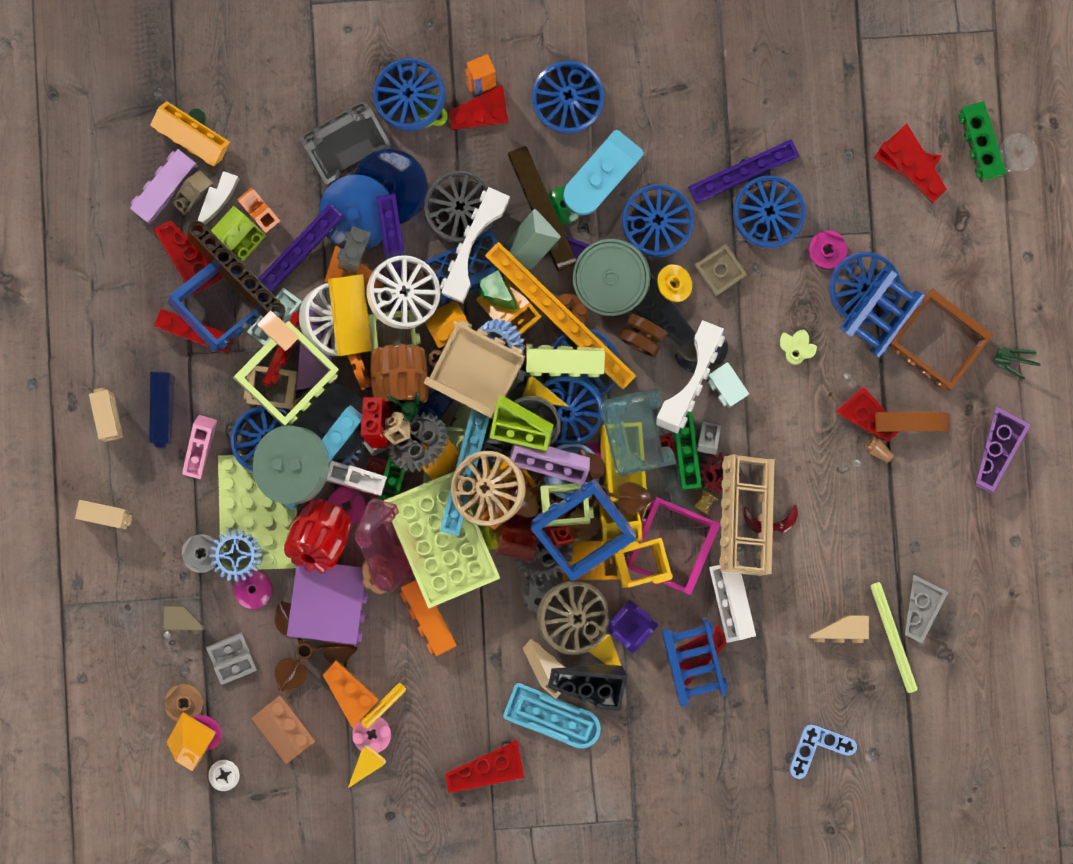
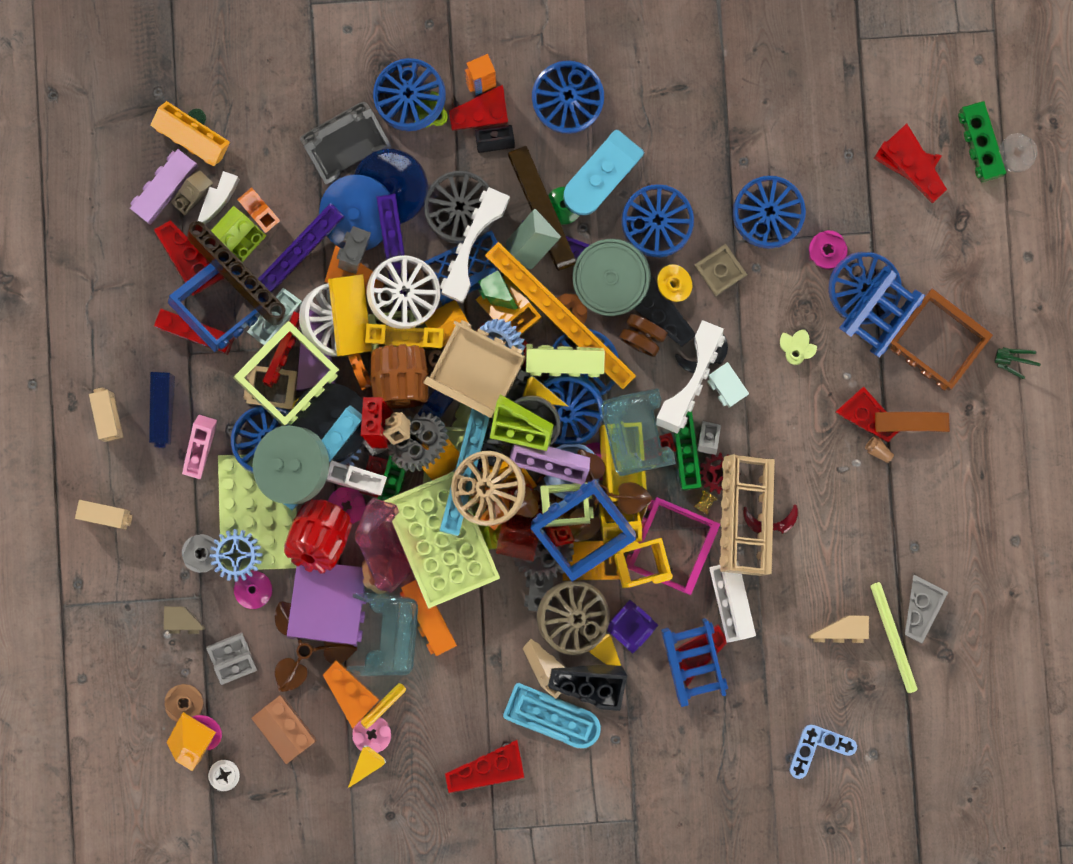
light nougat slope [257,311,299,351] -> none
dark green plant [387,392,420,421] -> none
dark purple tile [688,139,799,204] -> none
medium lavender wedge [975,406,1030,494] -> none
none -> clear light blue windscreen [347,593,418,676]
none -> yellow slope [365,324,444,348]
none -> black slope [475,125,515,153]

